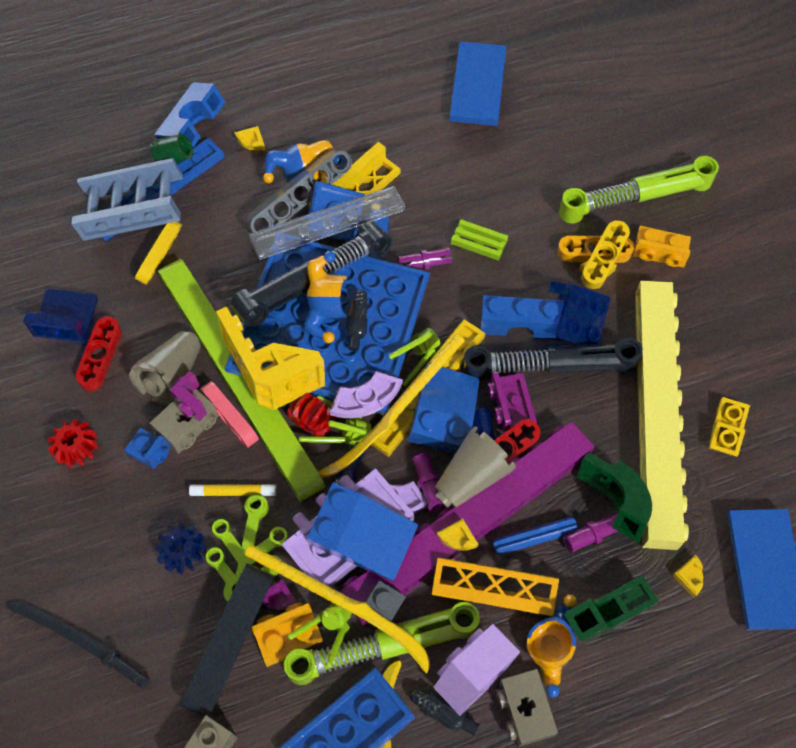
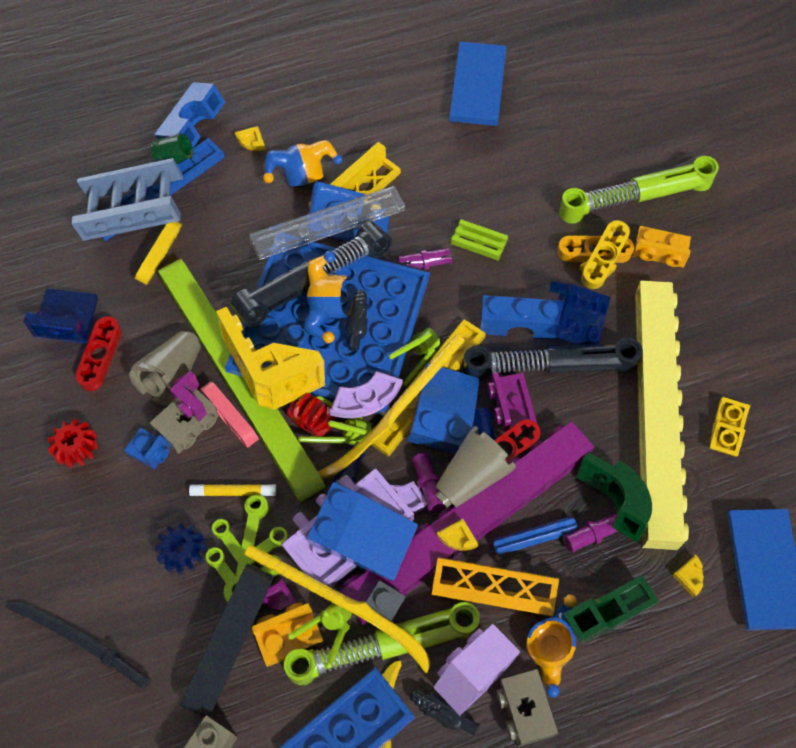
dark grey beam [244,150,352,237] -> none

